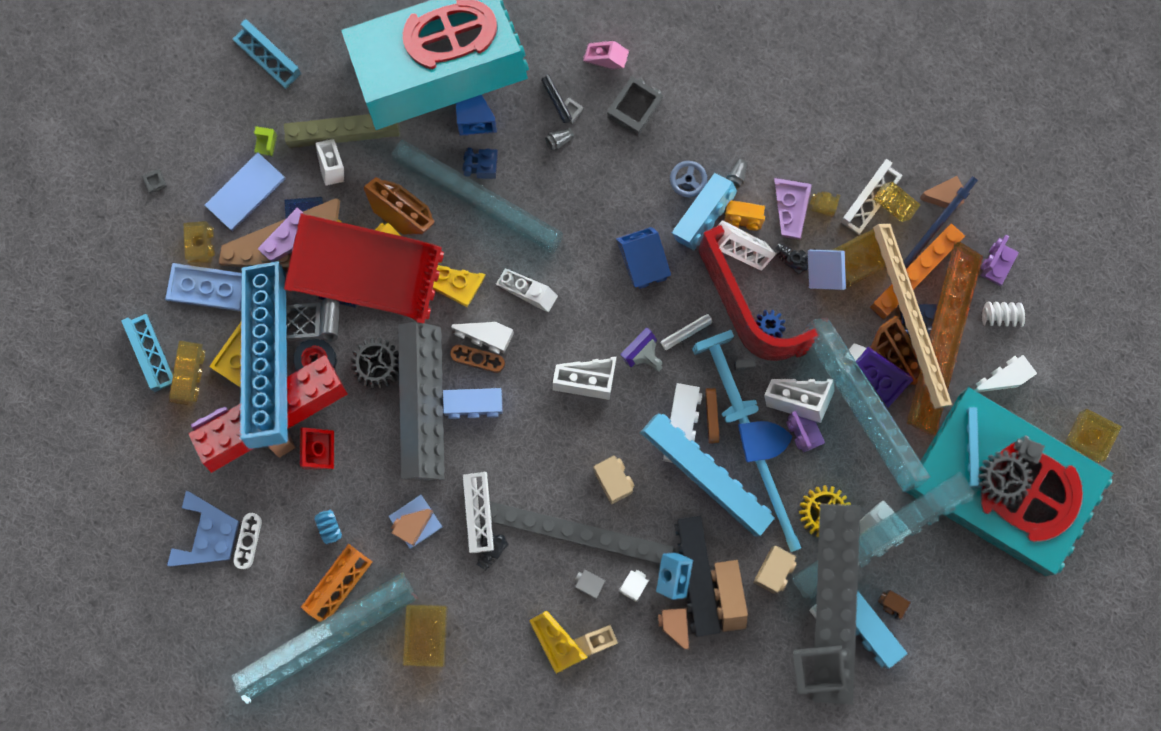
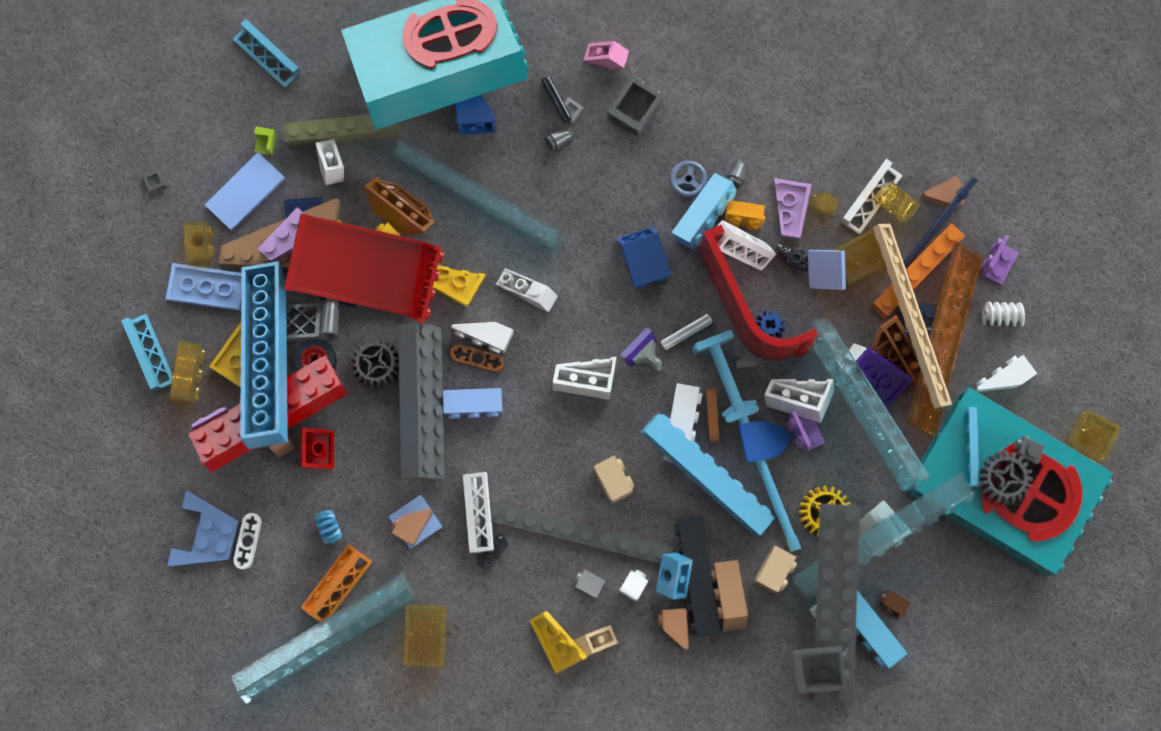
dark blue plate [462,147,498,179] -> none

